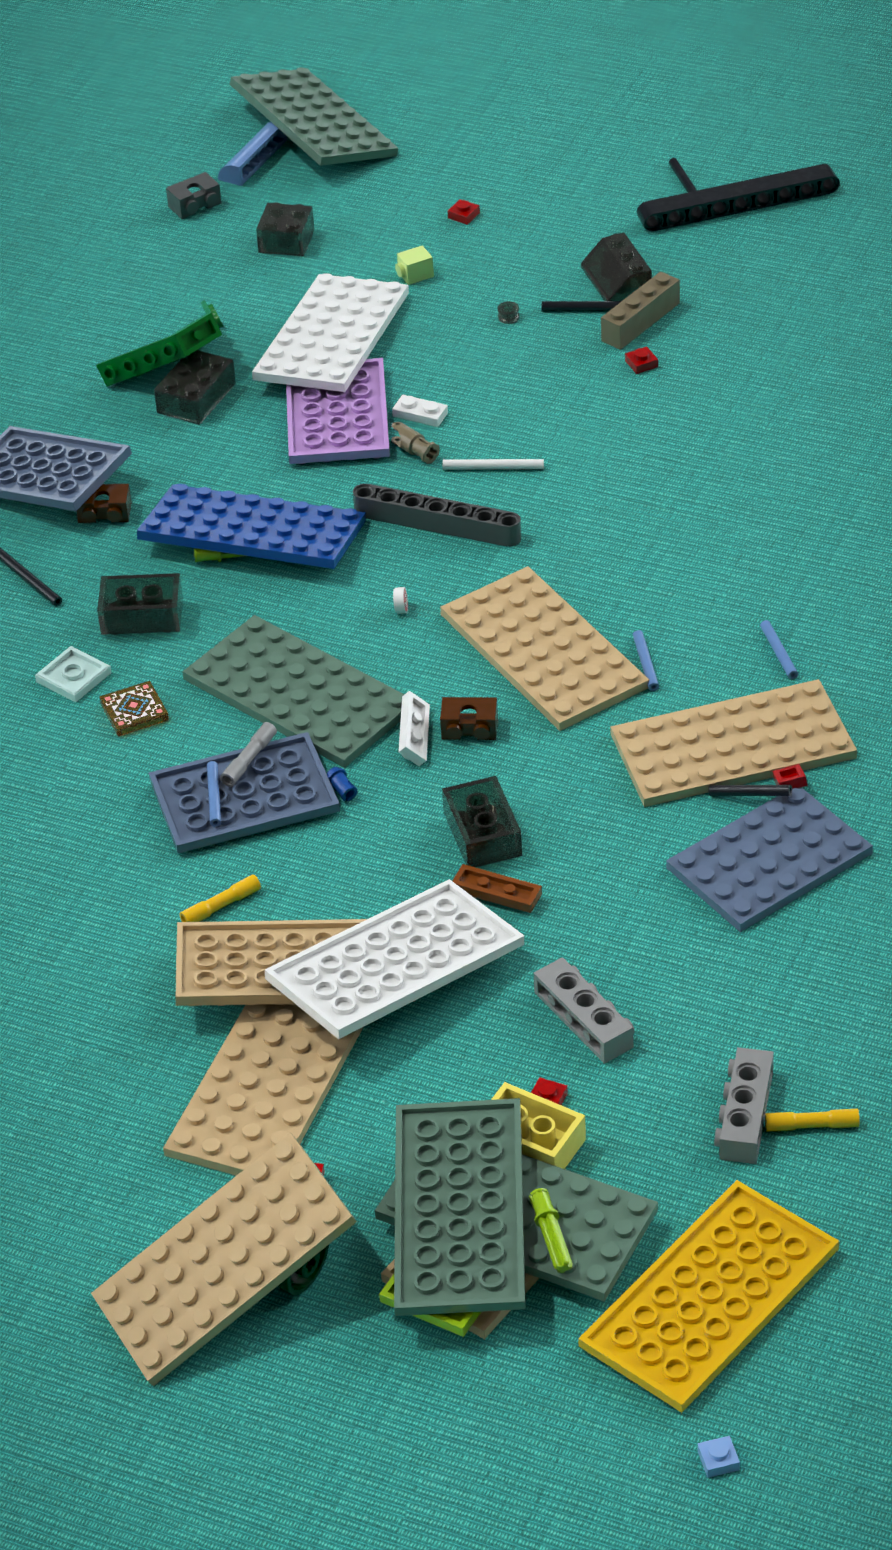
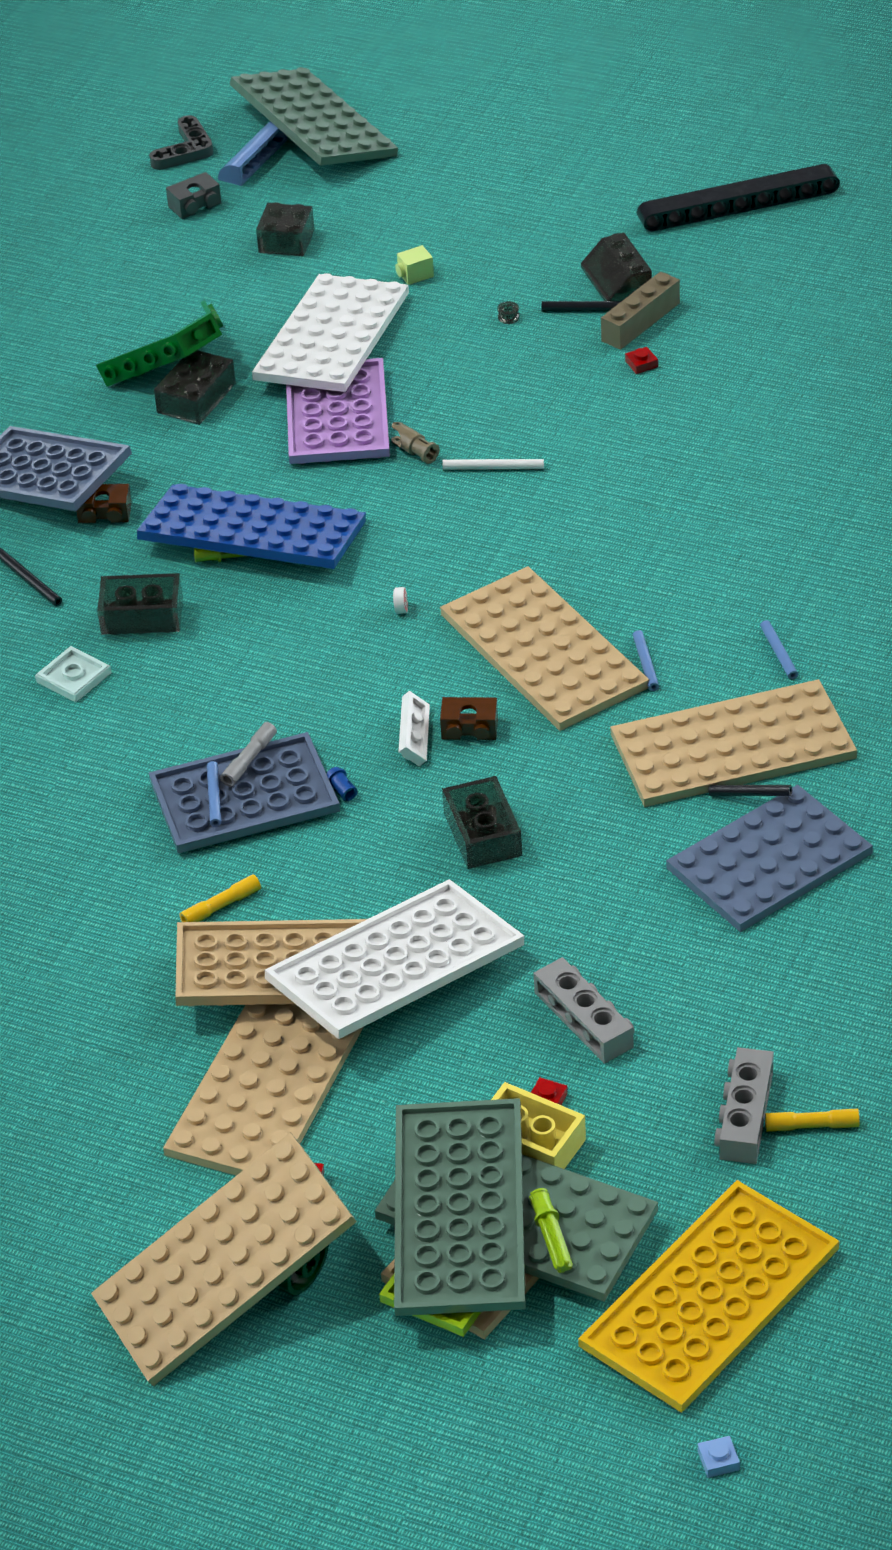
clear orange tile [99,681,169,736] -> none
sand green plate [182,615,405,768] -> none
dark grey beam [353,484,522,547] -> none
white plate [392,395,448,427] -> none
red plate [447,199,480,225] -> none
dark orange plate [452,864,542,913] -> none
black piece [669,158,697,192] -> none
red plate [772,764,808,789] -> none
none -> dark grey beam [149,115,213,170]

